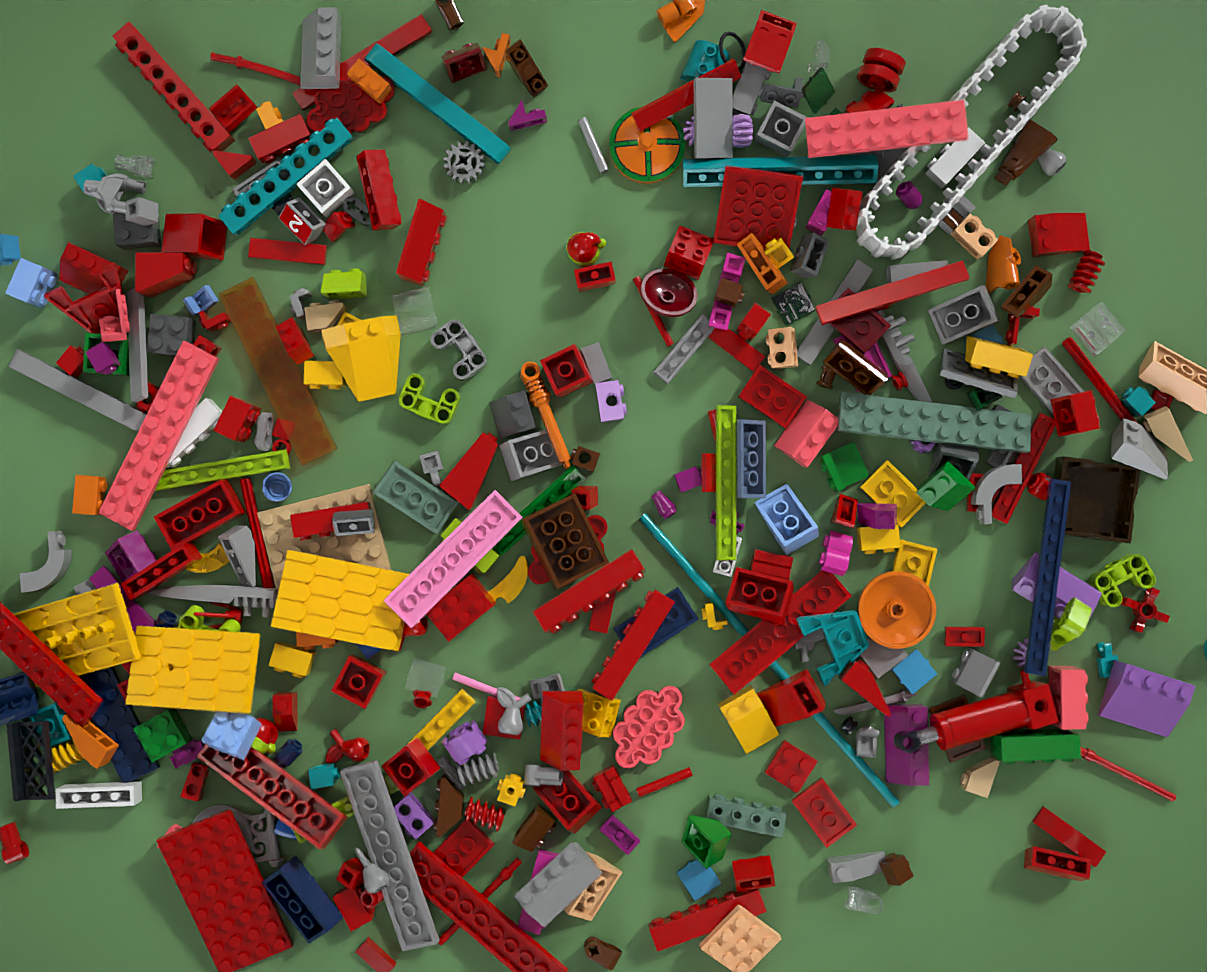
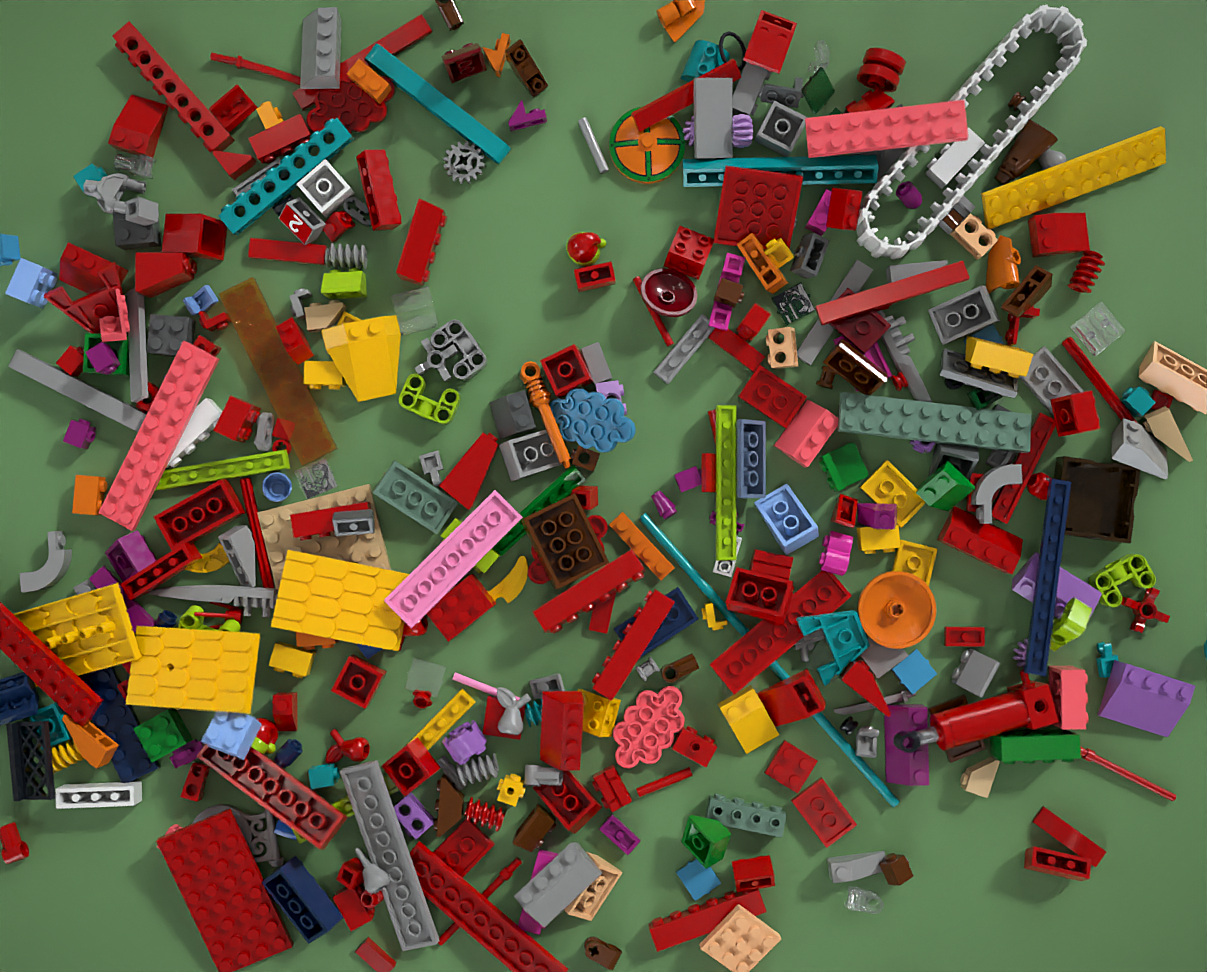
none -> magenta brick [63,418,96,449]
none -> red slope [108,94,169,160]
none -> clear piece [294,458,338,500]
none -> light grey piece [325,243,367,269]
none -> light grey pin [415,338,459,382]
none -> dark azure plate [549,388,636,453]
none -> orange plate [609,512,675,580]
none -> light grey bush [635,657,660,681]
none -> reddish brown piece [660,653,699,683]
none -> red brick [671,726,717,767]
none -> red slope [937,506,1023,574]
none -> yellow plate [981,126,1166,229]

